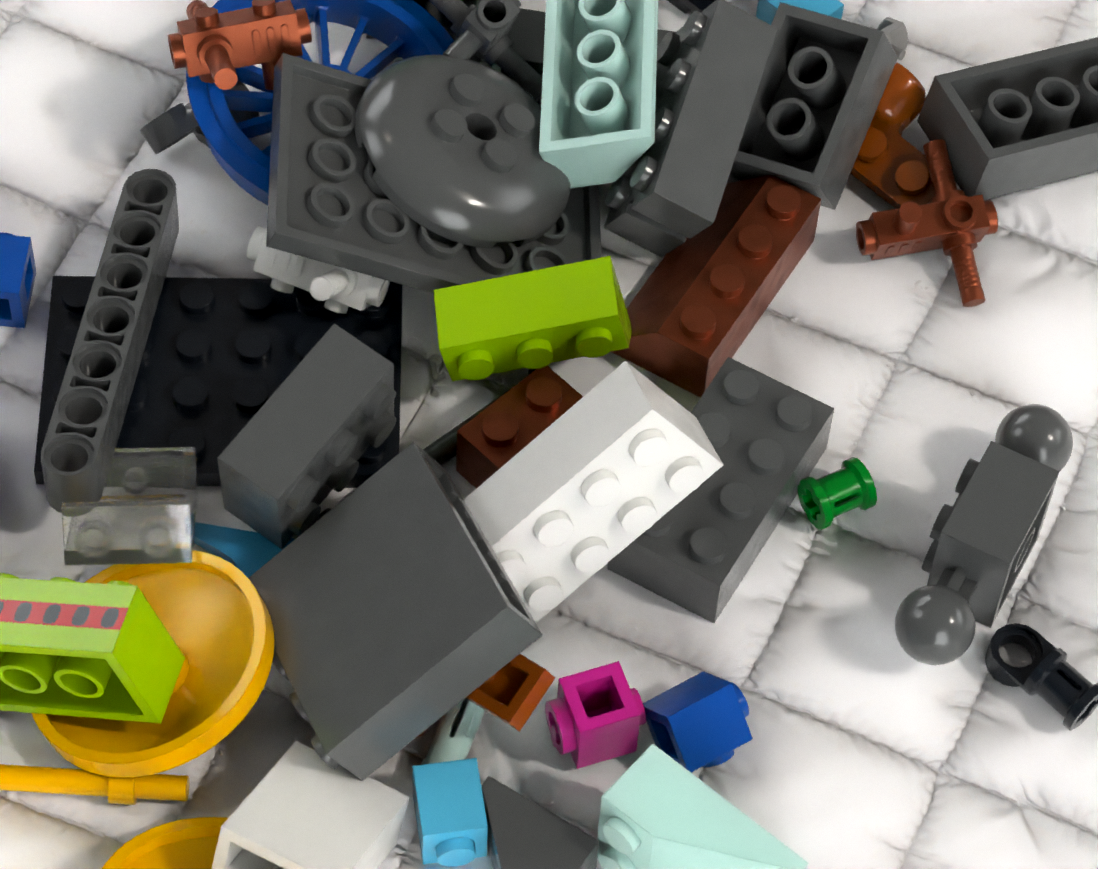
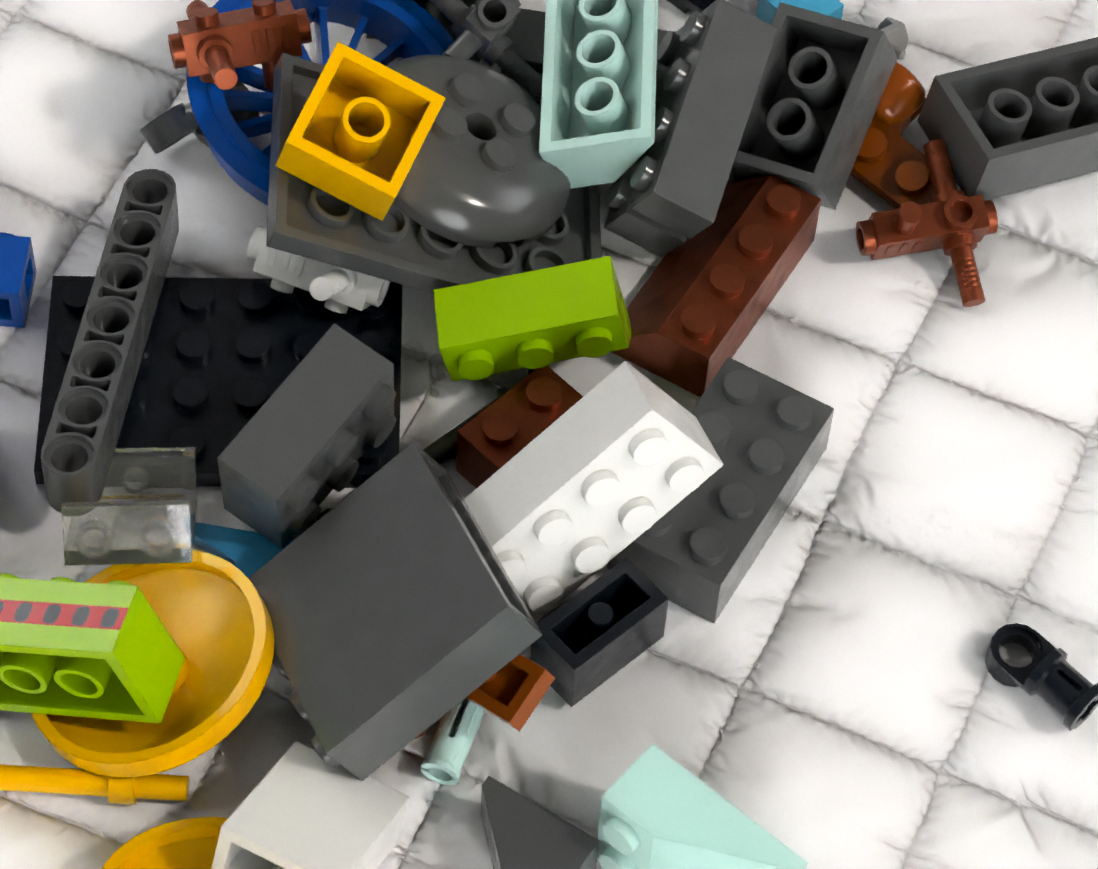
medium azure brick [412,758,488,867] -> none
dark pink brick [545,661,646,769] -> none
blue brick [643,671,753,773] -> none
green bush [797,457,877,530] -> none
dark grey brick [895,404,1073,665] -> none
none -> yellow brick [275,42,446,221]
none -> black brick [530,558,669,707]

